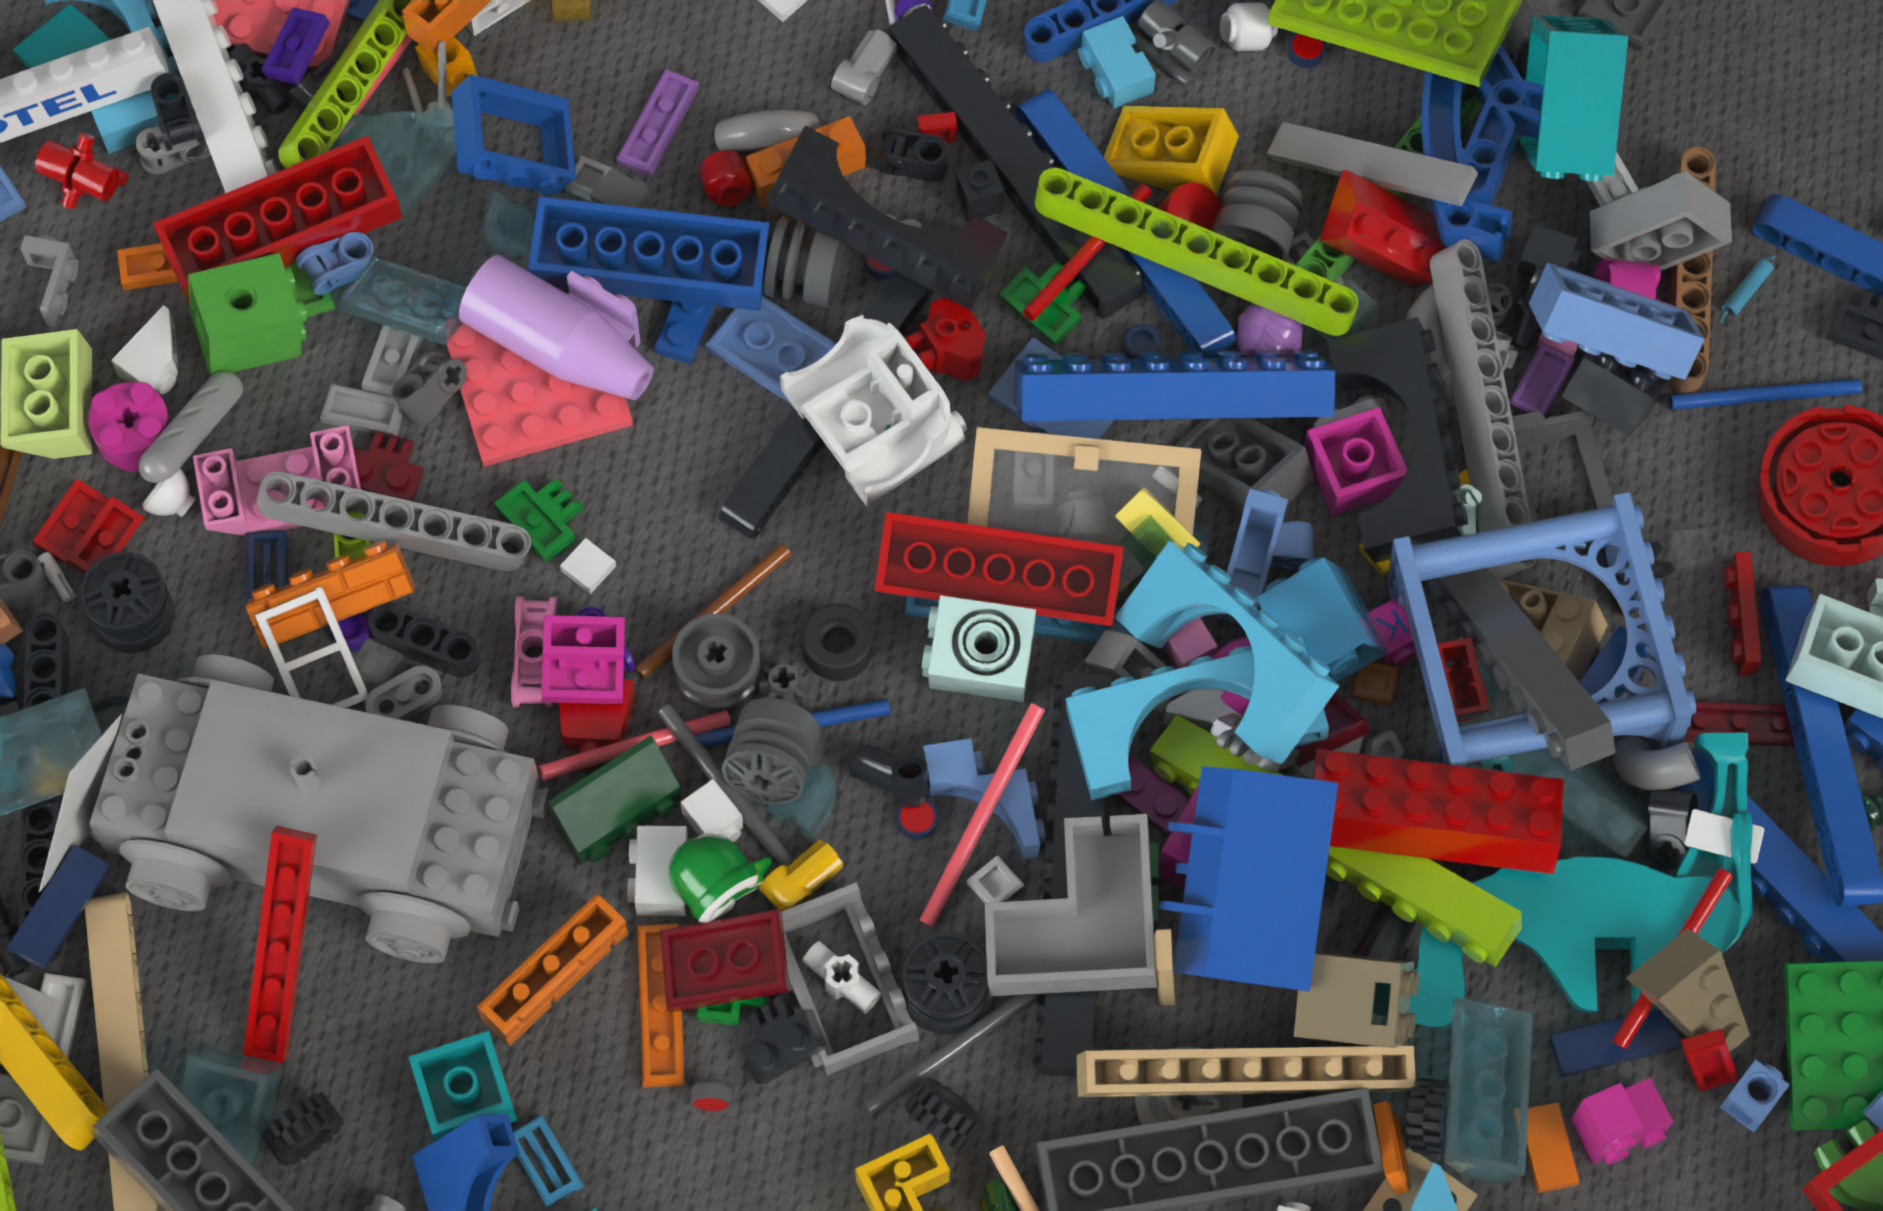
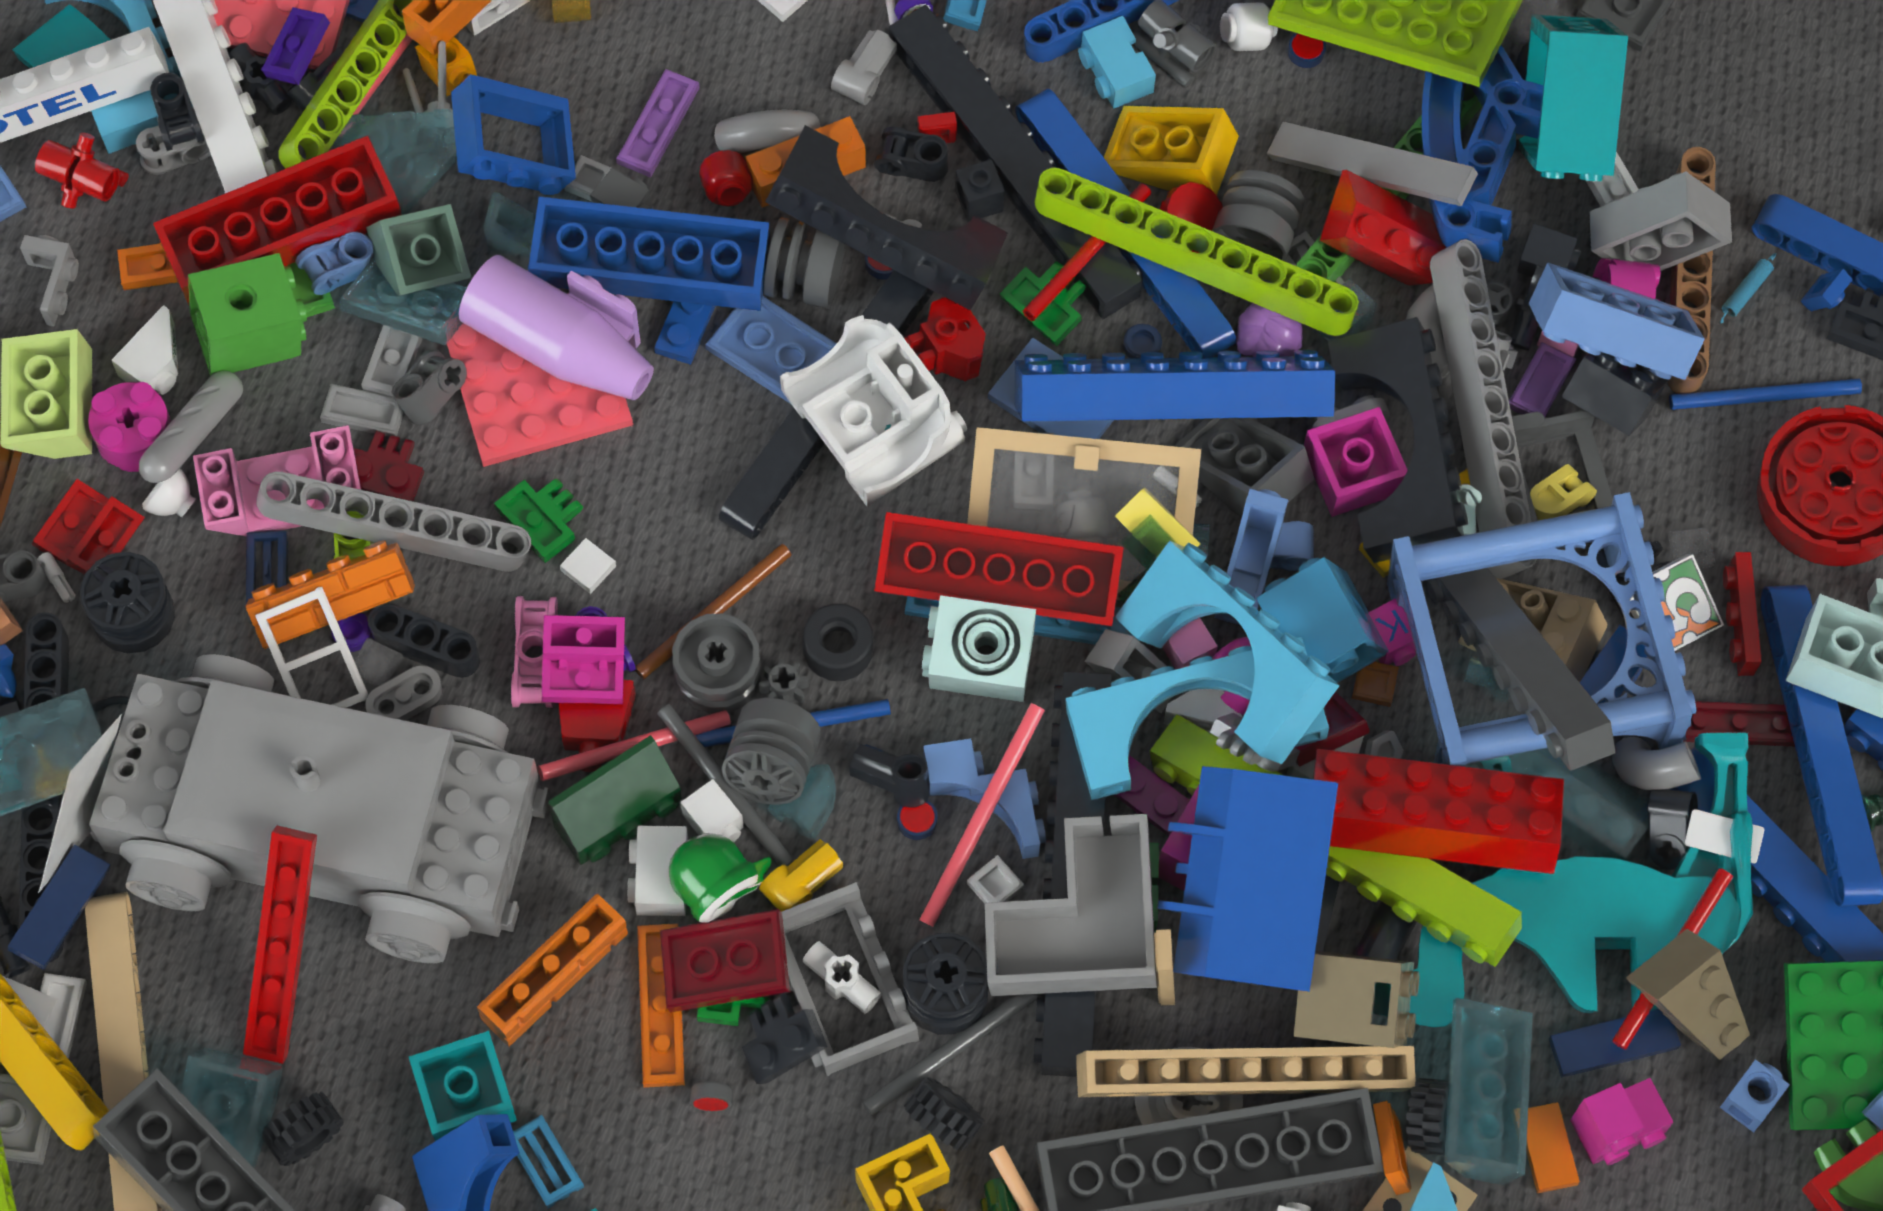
red torso [1437,638,1490,723] -> none
red tile [1681,1028,1739,1092] -> none
none -> sand green slope [366,204,471,296]
none -> light yellow plate [1530,464,1597,521]
none -> tile [1630,554,1724,651]
none -> blue plate [1801,269,1853,311]

